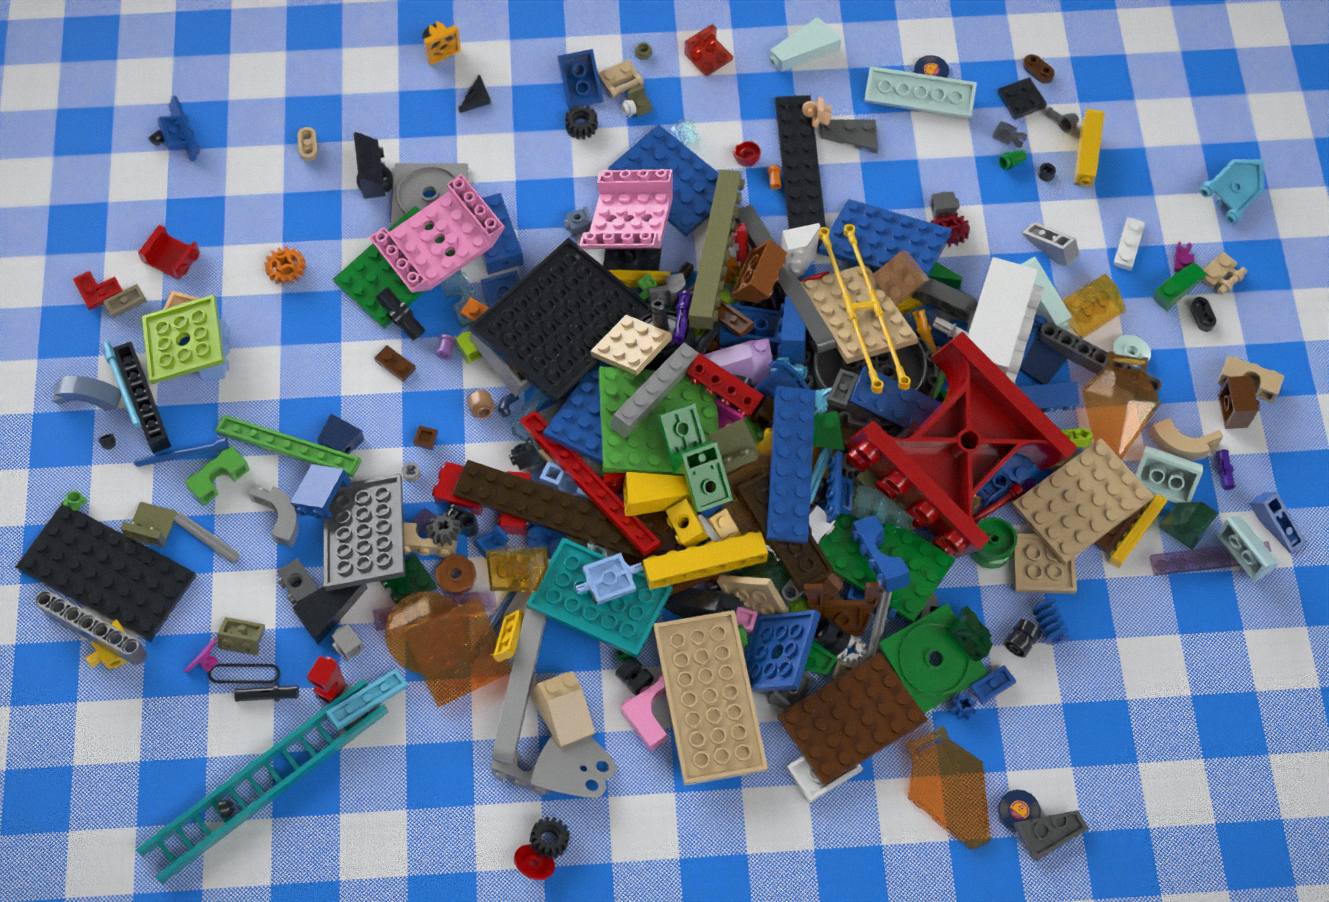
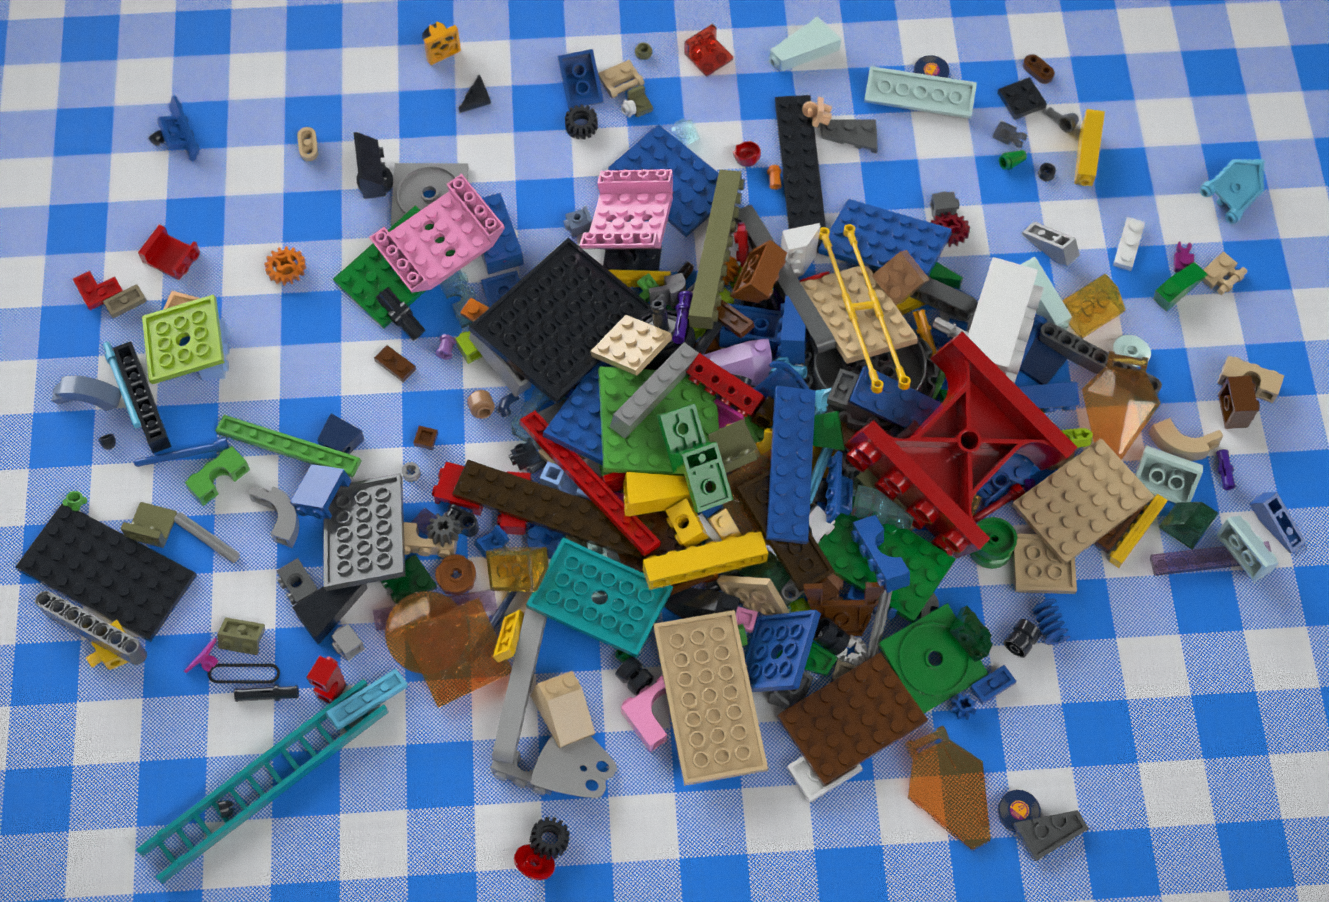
light blue plate [575,553,643,605] -> none
black beam [1190,297,1217,332] -> none

